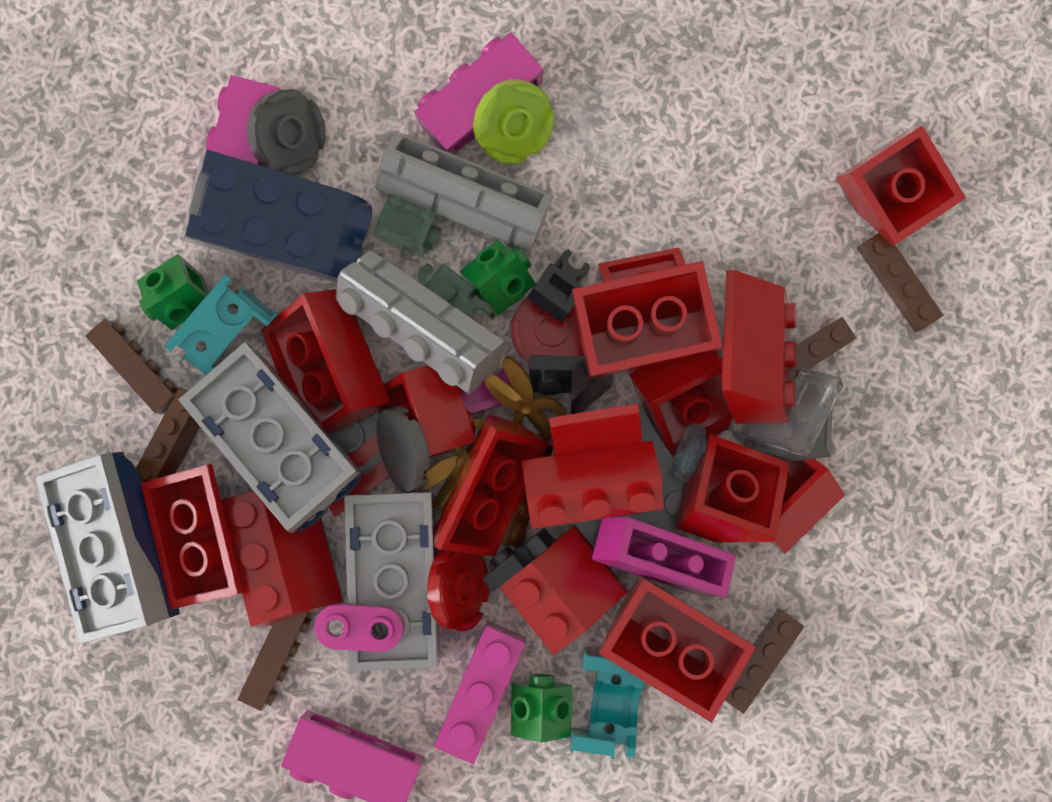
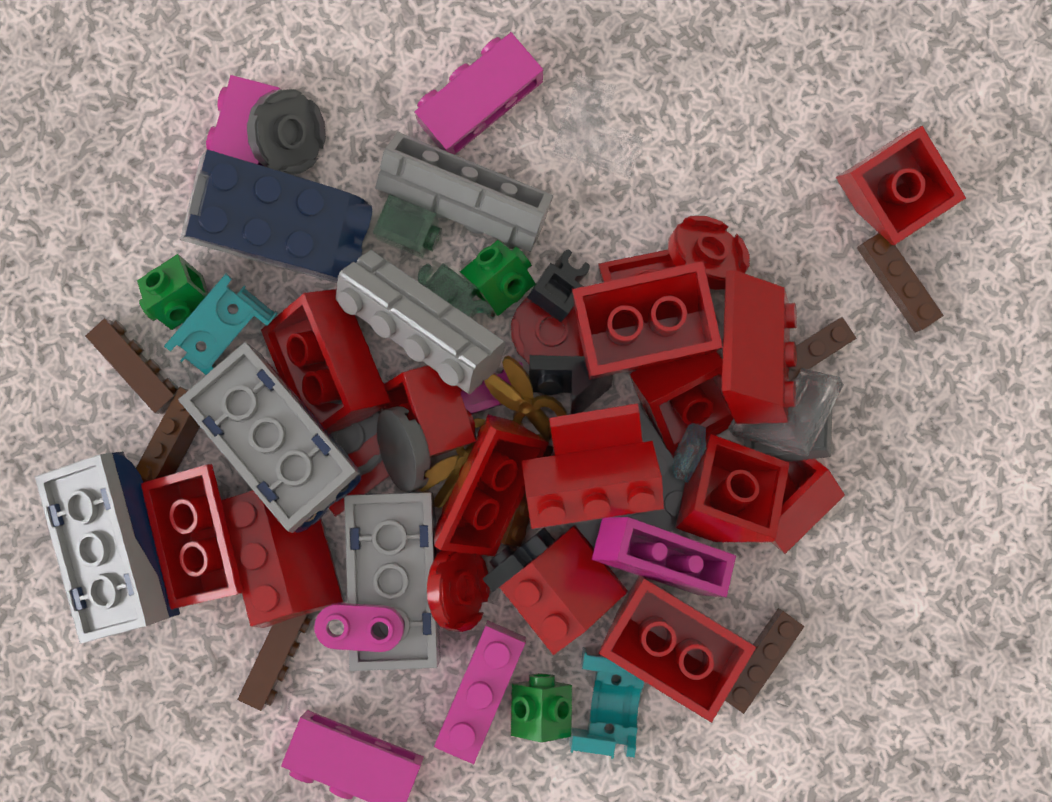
lime tile [473,79,555,164] -> none
none -> red tile [668,216,750,290]

